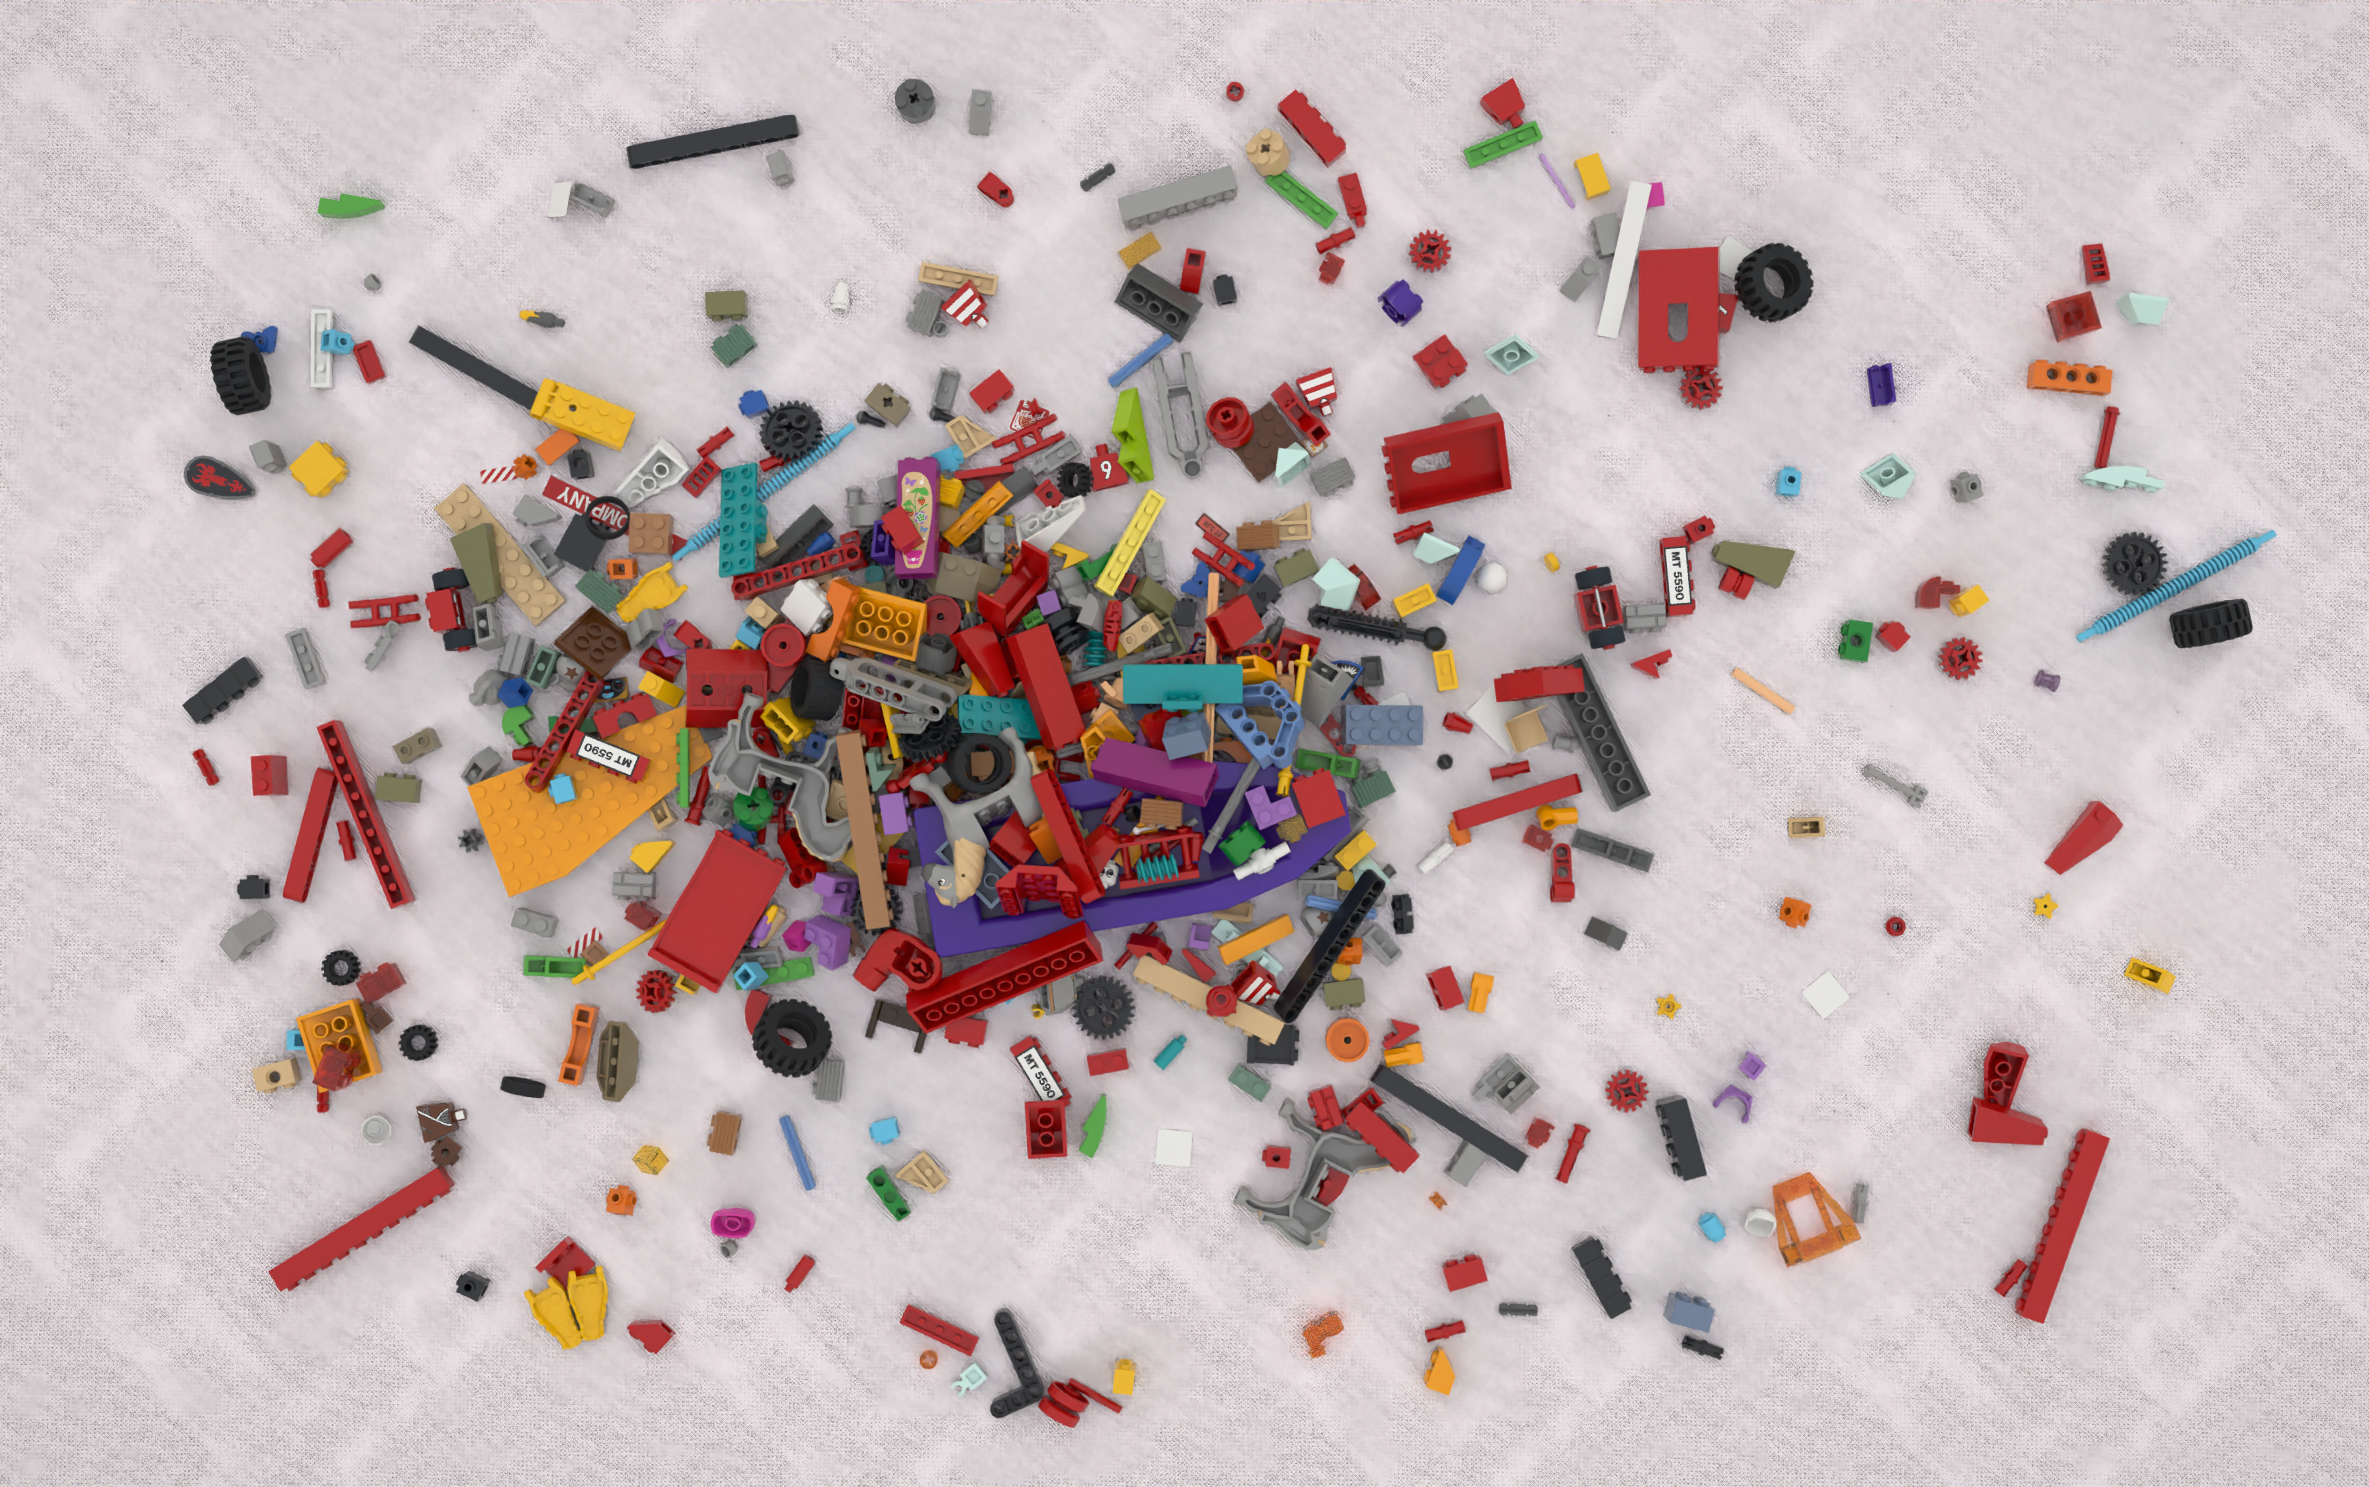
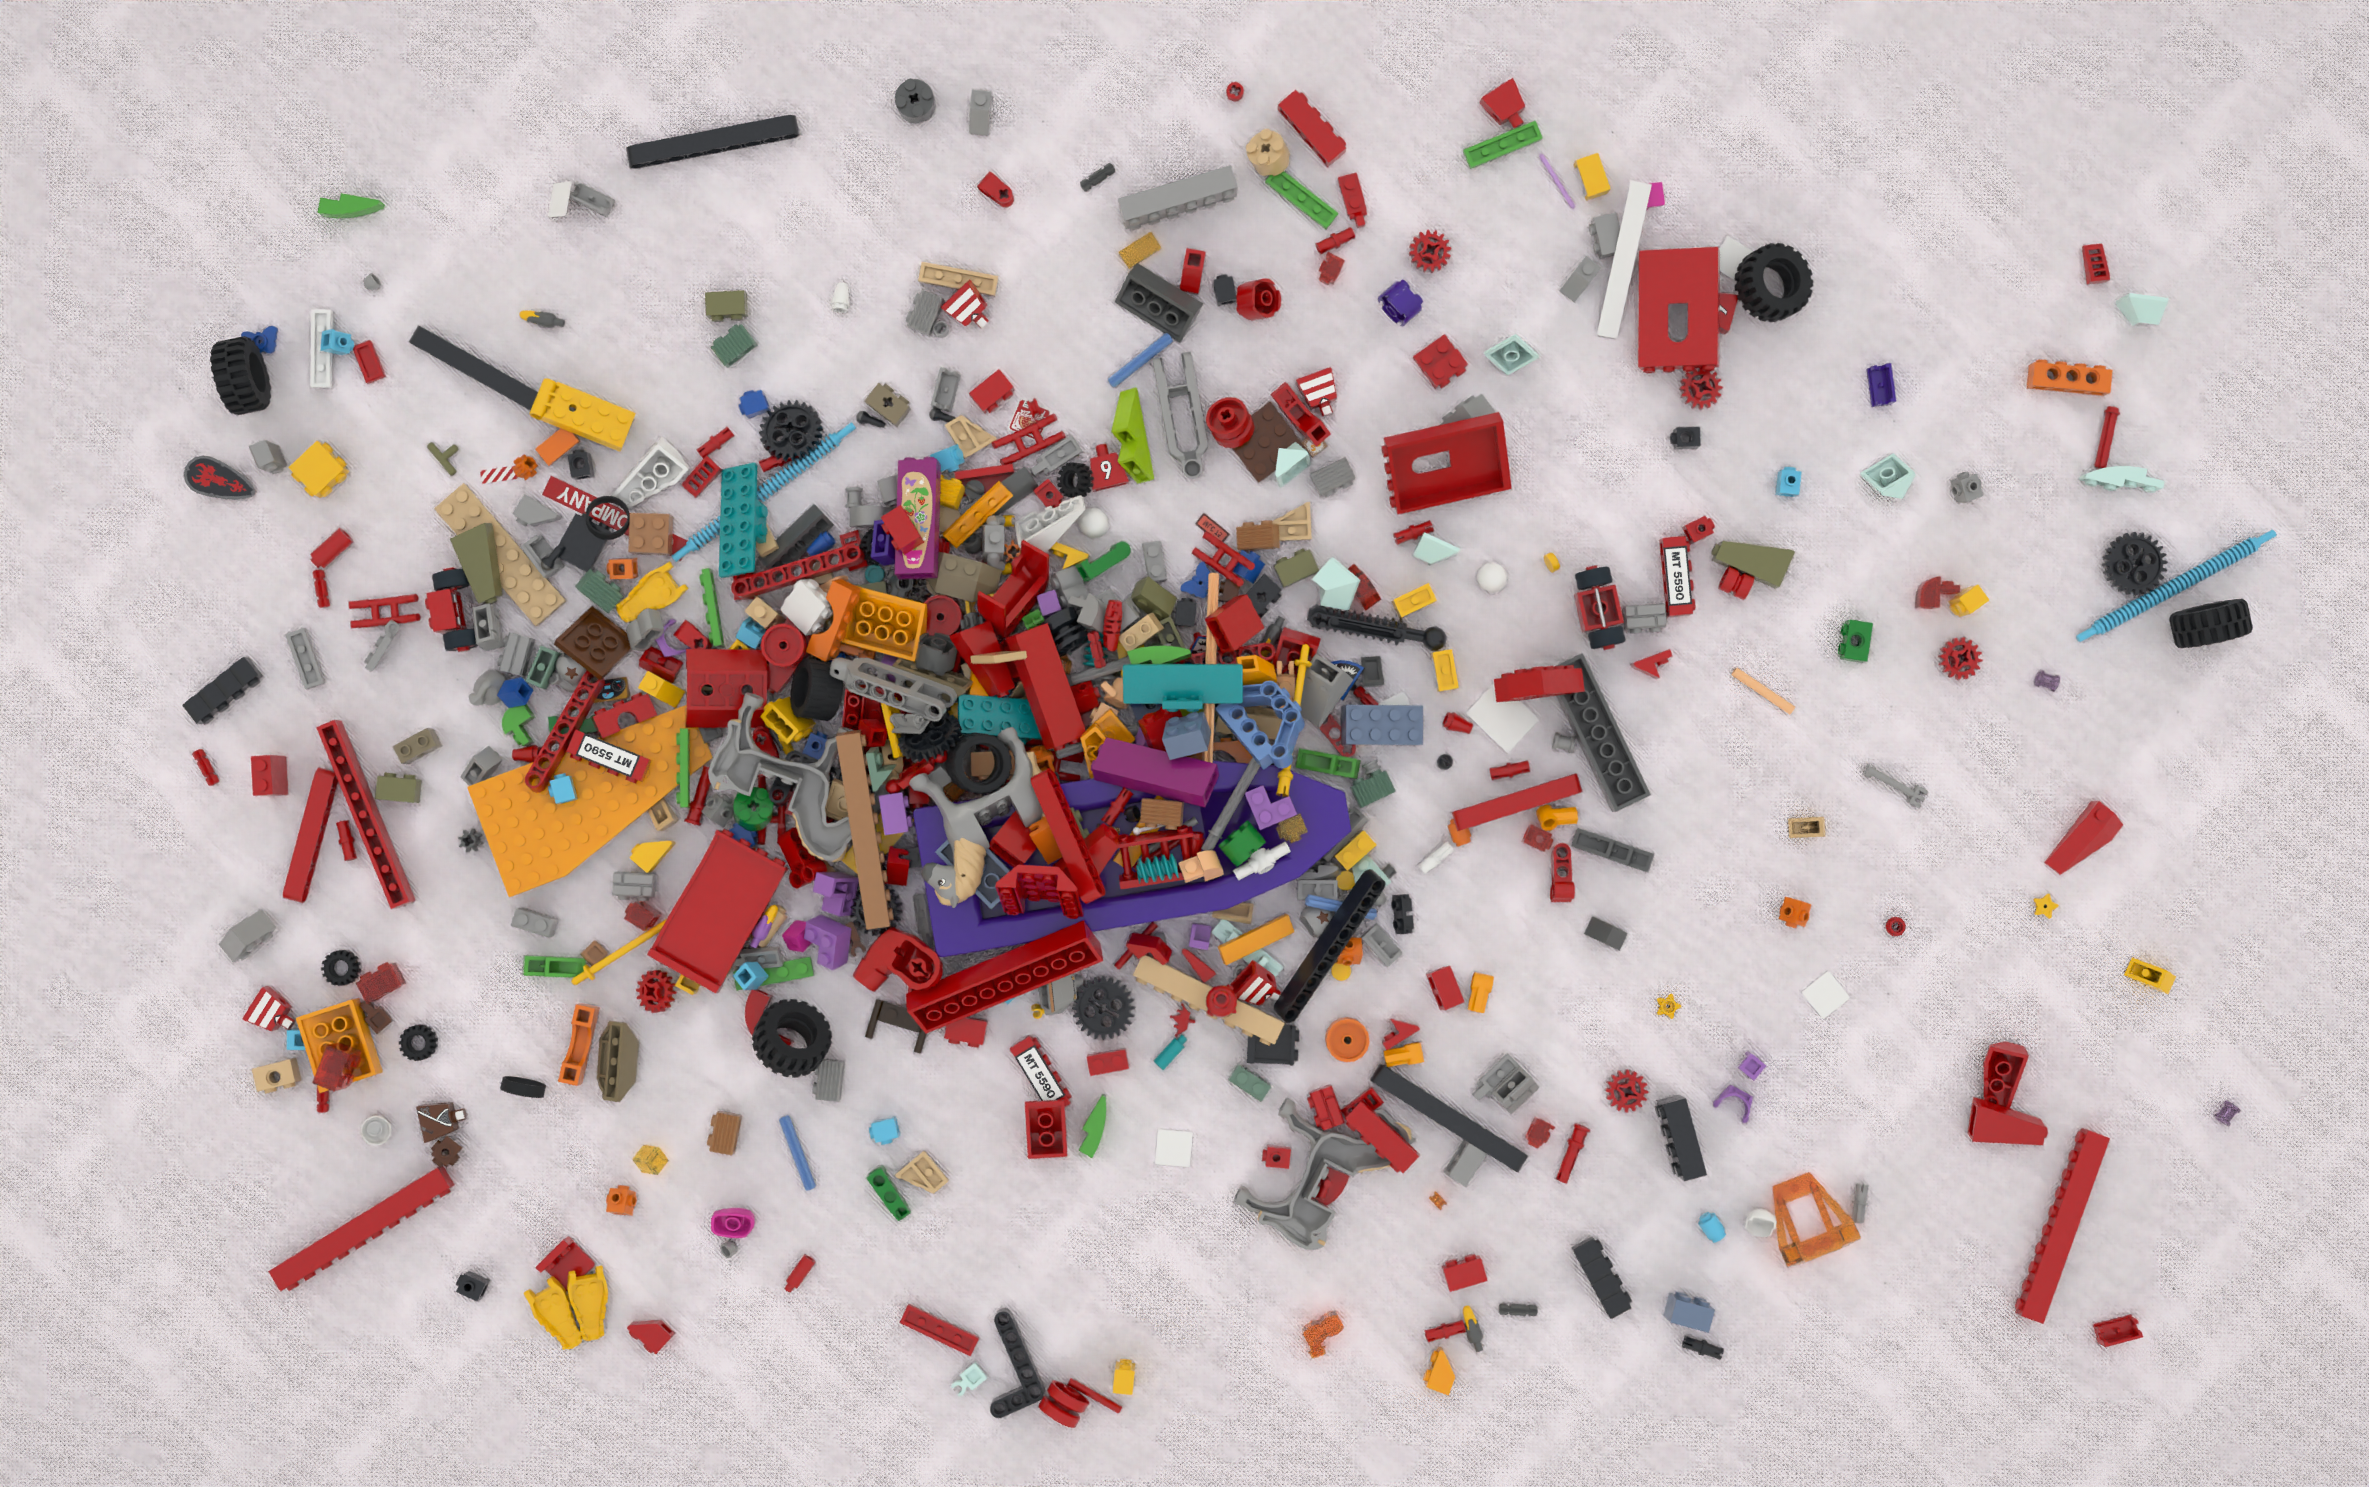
black brick [237,875,270,899] -> none
sticker [566,927,604,958] -> none
light grey brick [766,151,795,188] -> none
clear orange bush [920,1350,938,1369] -> none
light yellow plate [1094,489,1166,598] -> none
white head [1099,860,1119,889] -> none
red panel [1117,573,1138,596] -> none
red brick [1291,767,1346,829] -> none
olive brick [1323,978,1365,1010] -> none
blue arch [1436,535,1486,605] -> none
tan piece [1504,705,1548,754] -> none
red brick [1875,621,1911,652] -> none
red pin [1994,1259,2029,1297] -> none
clear red brick [2046,291,2102,343] -> none
none -> red torso [242,986,295,1031]
none -> olive piece [427,442,459,476]
none -> black piece [541,544,564,571]
none -> bright green plate [699,568,725,648]
none -> tan tile [970,651,1027,664]
none -> white hair [1078,508,1109,538]
none -> red axle [1087,630,1106,668]
none -> bright green slope [1127,646,1192,664]
none -> red piece [1170,1003,1195,1037]
none -> light nougat brick [1178,850,1224,883]
none -> red brick [1236,278,1281,321]
none -> dark grey piece [1463,1305,1483,1352]
none -> black brick [1670,427,1701,450]
none -> red hinge [2093,1314,2143,1347]
none -> clear purple bush [2214,1100,2241,1127]

